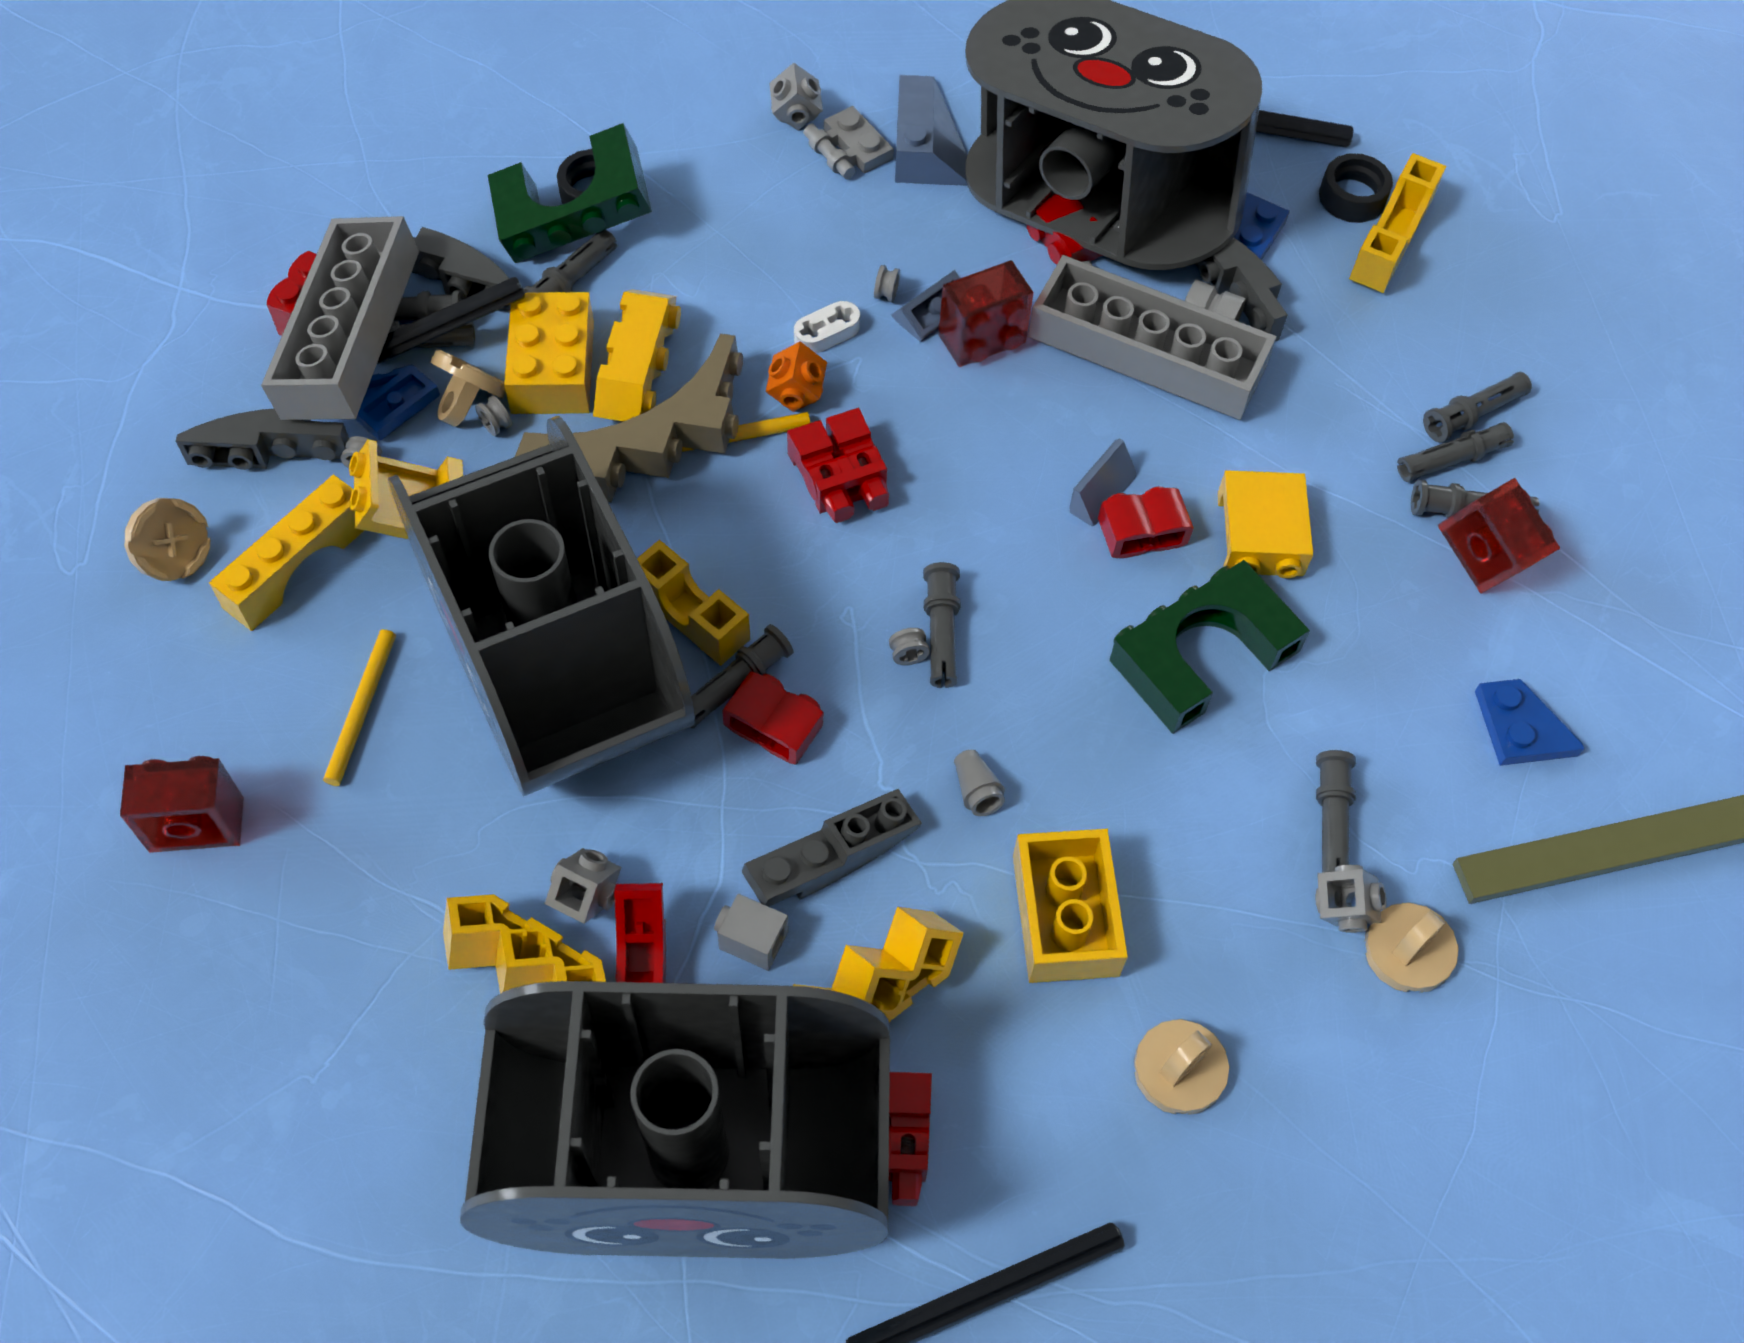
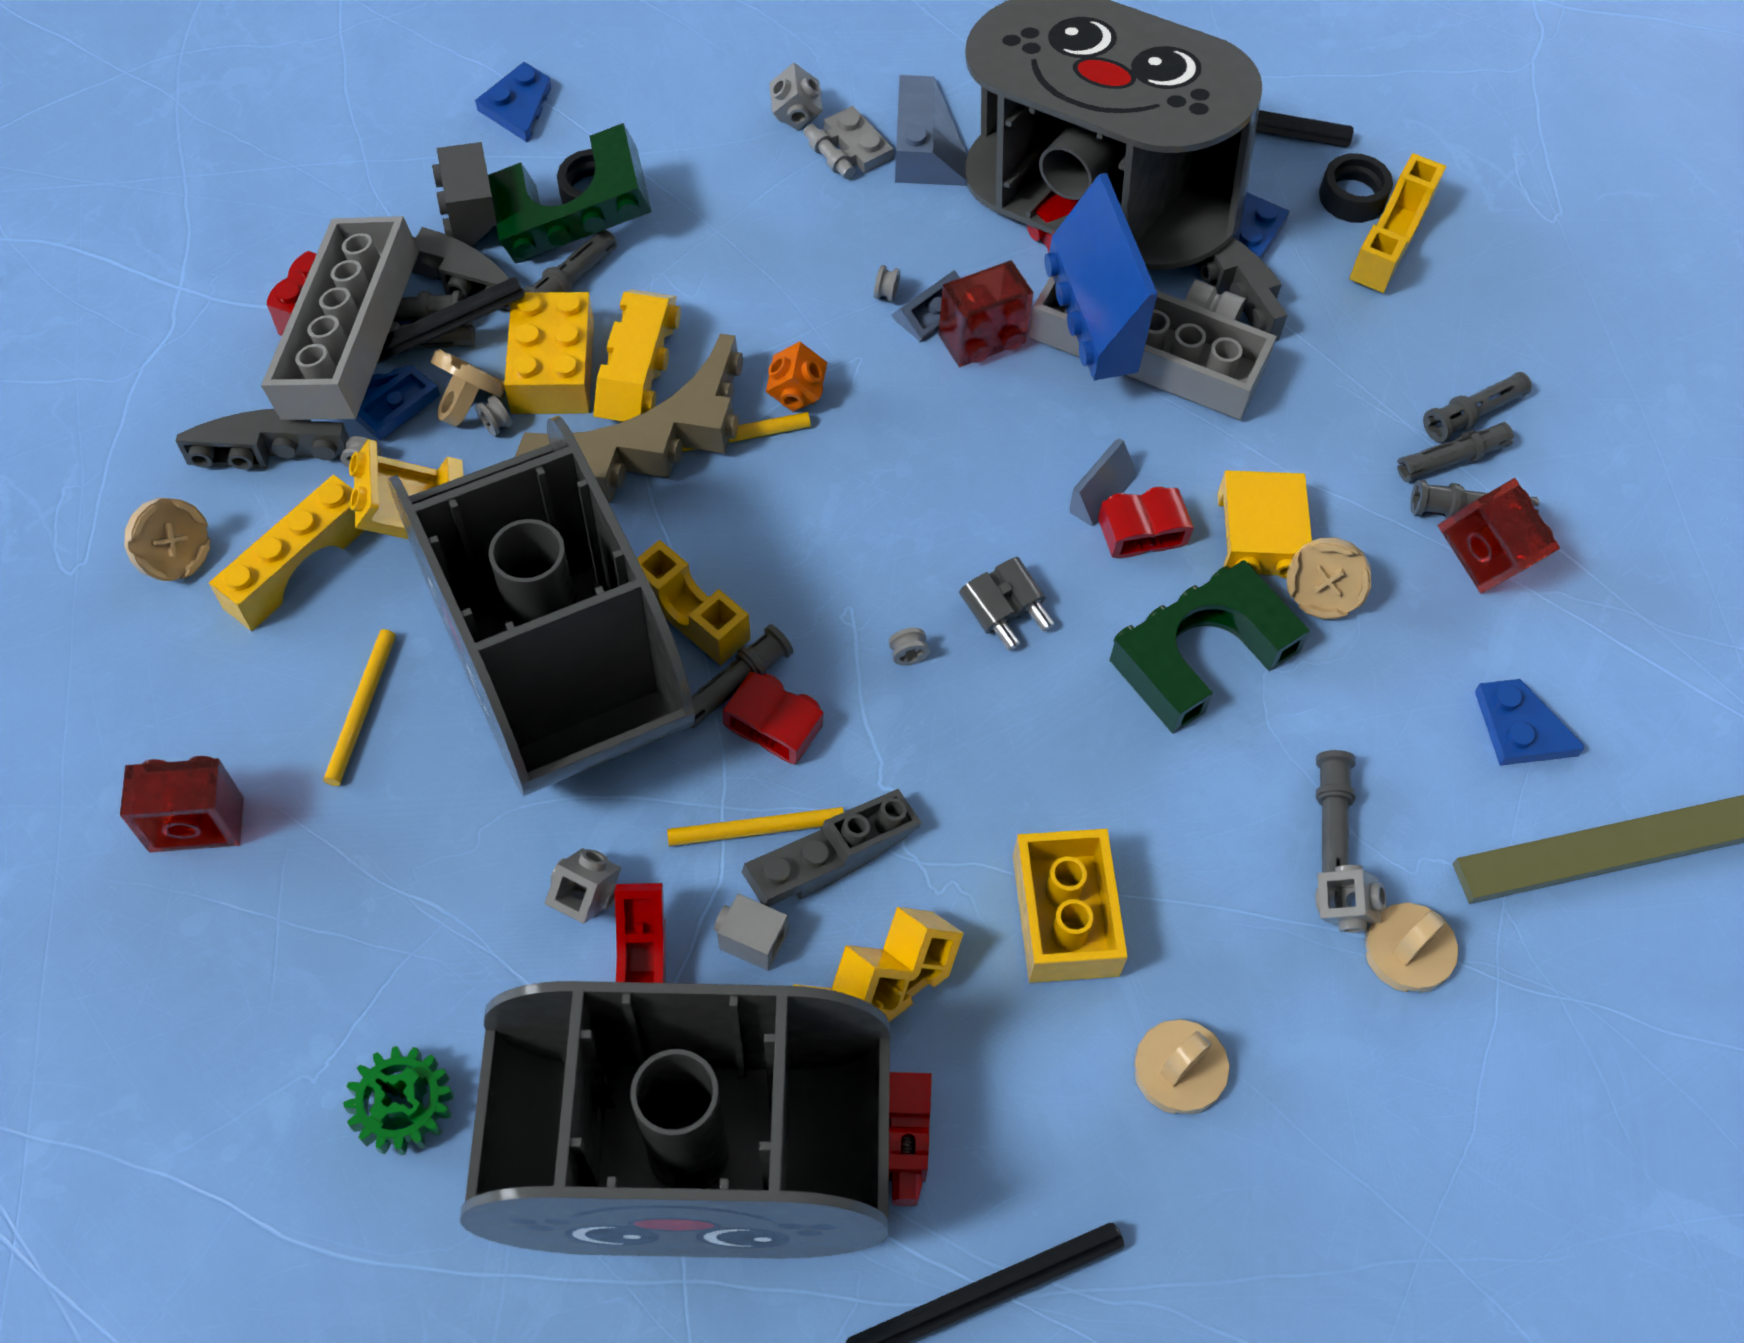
yellow brick [443,894,606,994] -> none
red hips [787,408,889,523] -> none
white beam [794,301,860,354] -> none
dark grey pin [923,562,961,688] -> none
light grey cone [954,750,1005,816] -> none
none -> green gear [343,1046,454,1155]
none -> dark grey slope [432,142,497,247]
none -> blue wing [475,62,551,142]
none -> yellow bar [667,807,844,847]
none -> dark grey piece [959,557,1054,651]
none -> blue slope [1044,173,1158,381]
none -> tan tile [1287,538,1371,619]

